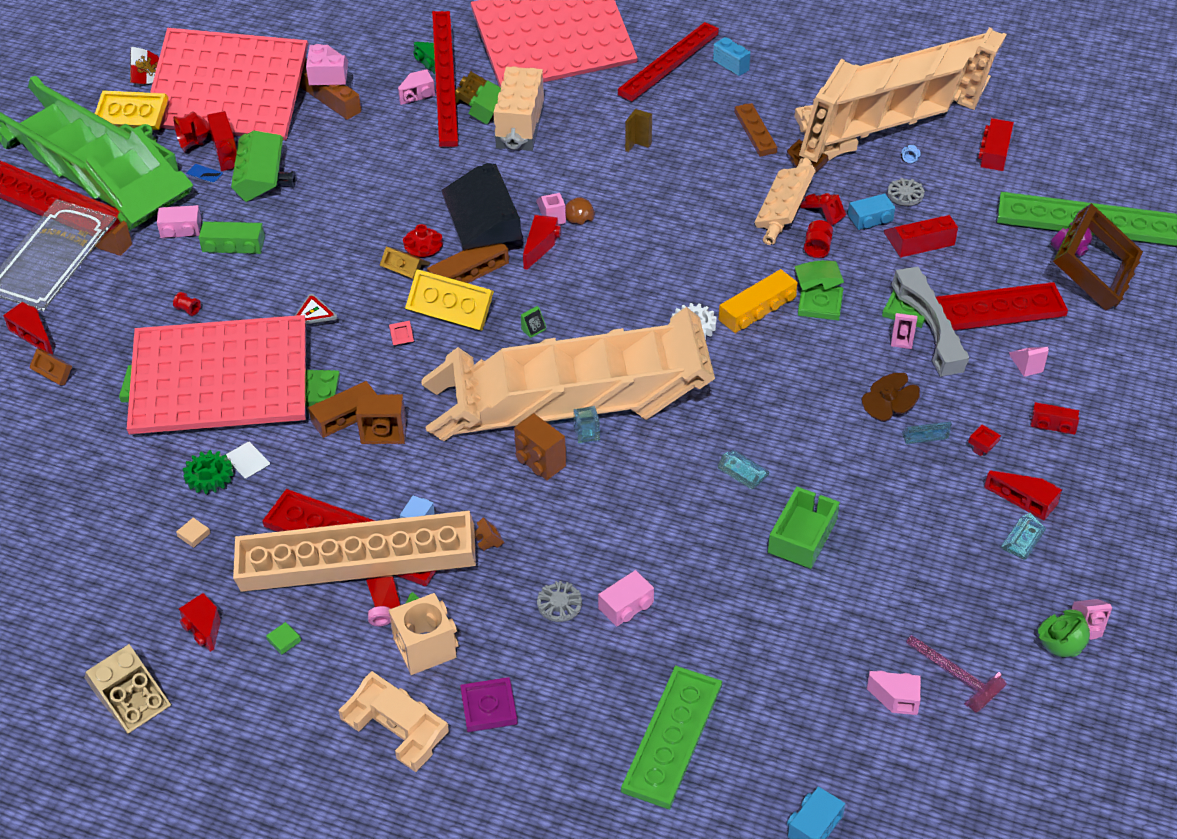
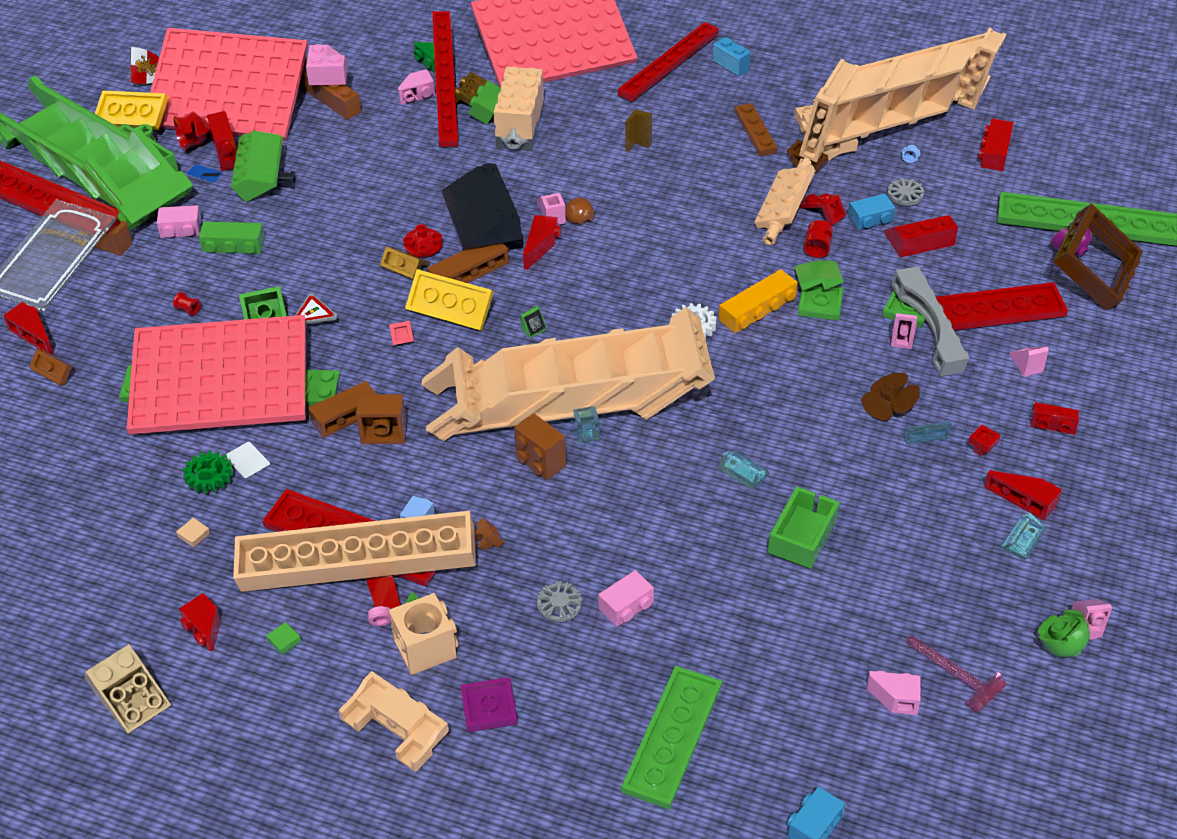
none -> bright green slope [239,286,286,320]

